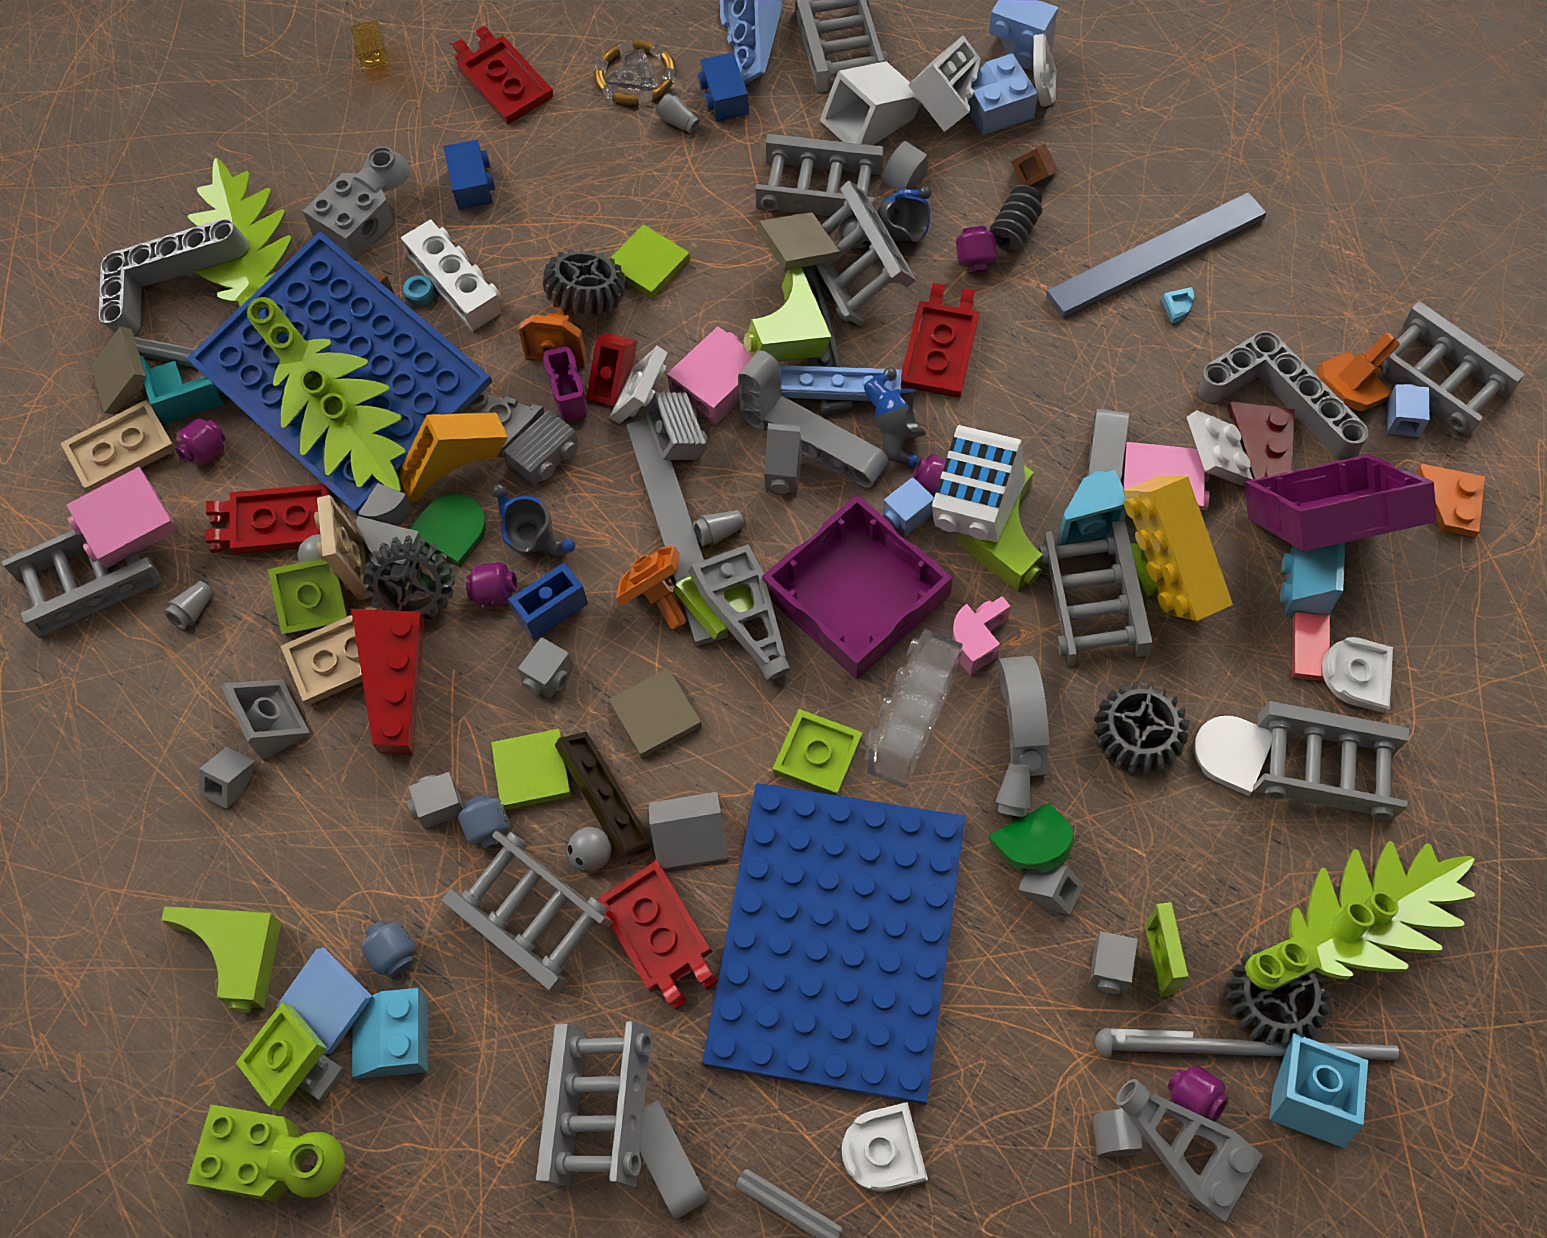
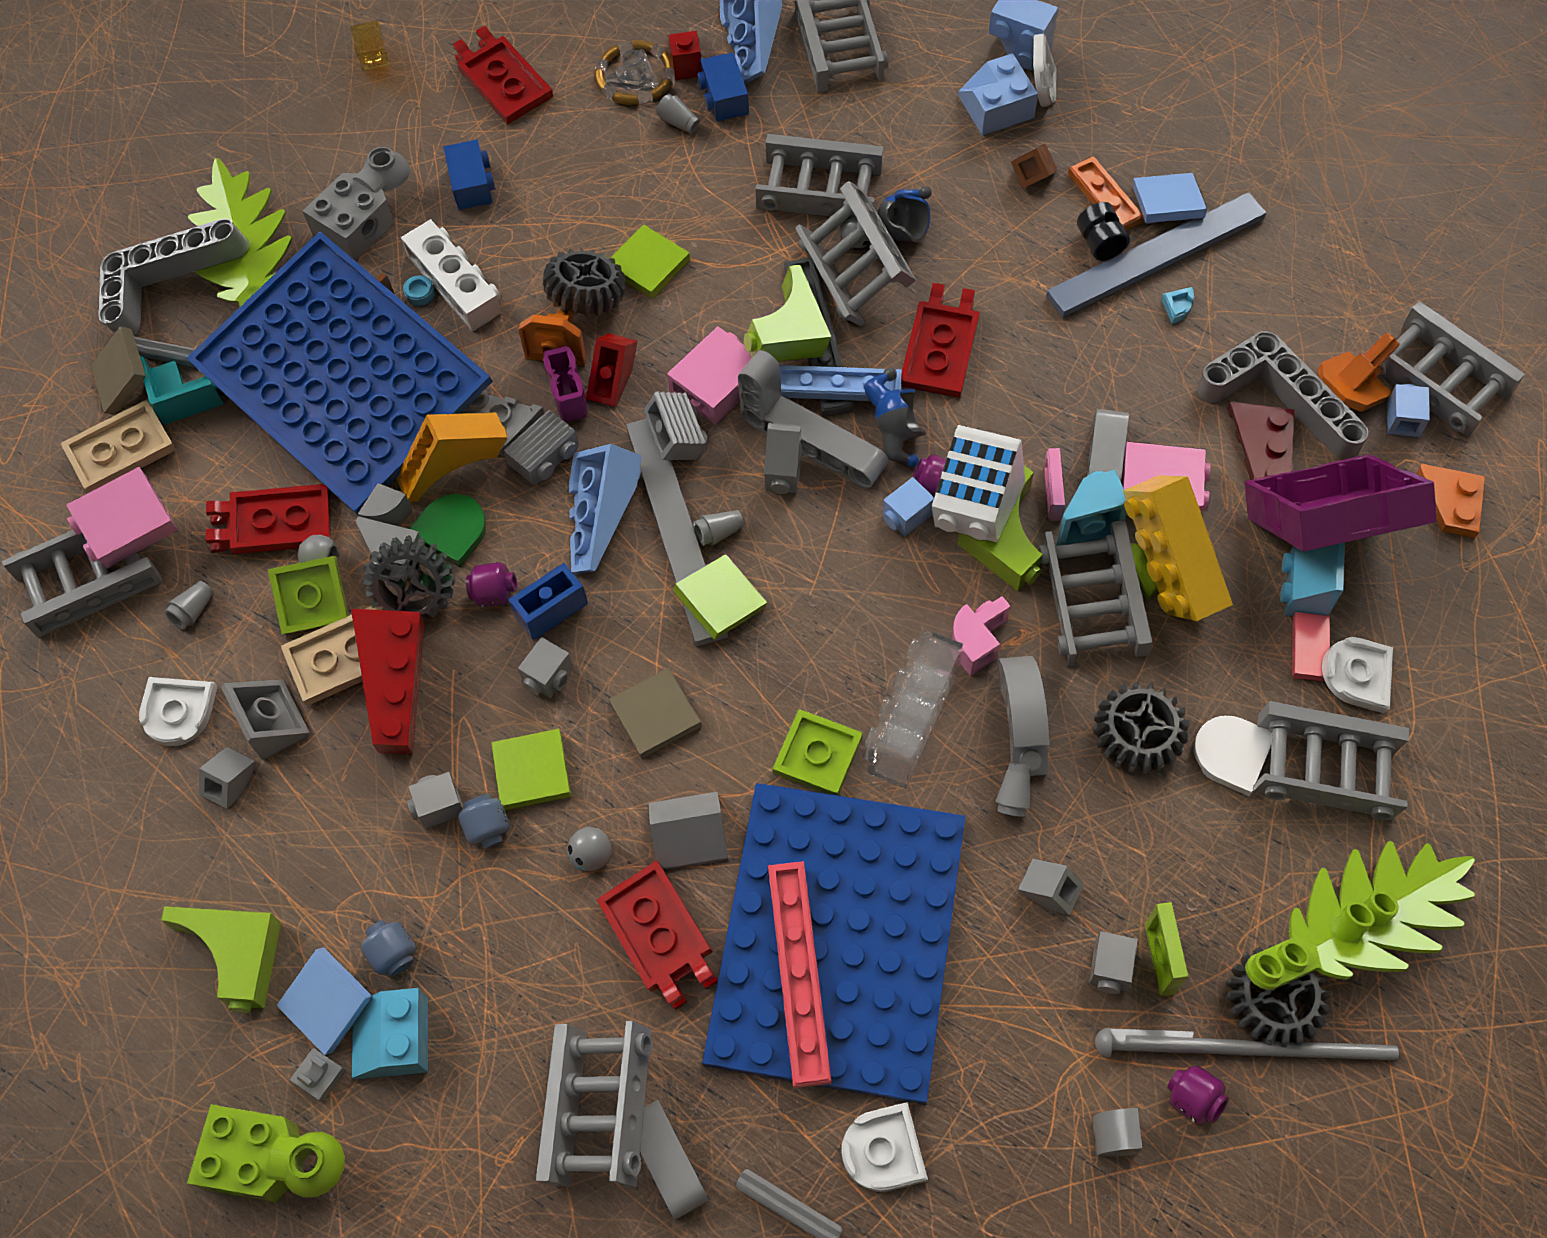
magenta head [175,419,226,466] -> none
lime tile [236,1002,327,1111] -> none
lime plant [247,297,406,492] -> none
tan plate [314,495,371,600] -> none
light grey fence [442,830,613,993] -> none
dark grey piece [492,484,575,558] -> none
dark brown tile [555,731,653,859] -> none
white plate [609,346,668,424] -> none
orange piece [616,545,687,629] -> none
light grey plate [688,544,791,682] -> none
dark tan tile [757,212,840,270] -> none
magenta tile [762,494,953,680] -> none
white slope [820,61,920,145] -> none
light grey brick [882,141,928,191] -> none
white wedge [908,36,981,132] -> none
magenta head [956,226,997,273] -> none
green tile [988,803,1075,872] -> none
dark grey piece [990,185,1043,253] -> none
light grey plate [1116,1079,1263,1222] -> none
white plate [1187,410,1253,486] -> none
medium azure slope [1269,1033,1368,1148] -> none
none -> white tile [139,677,218,746]
none -> light blue wedge [569,444,642,574]
none -> red slope [667,30,701,80]
none -> coral tile [768,861,831,1088]
none -> bright pink tile [1044,448,1065,521]
none -> orange tile [1068,156,1144,231]
none -> black wheel [1077,202,1130,261]
none -> light blue tile [1133,173,1207,223]

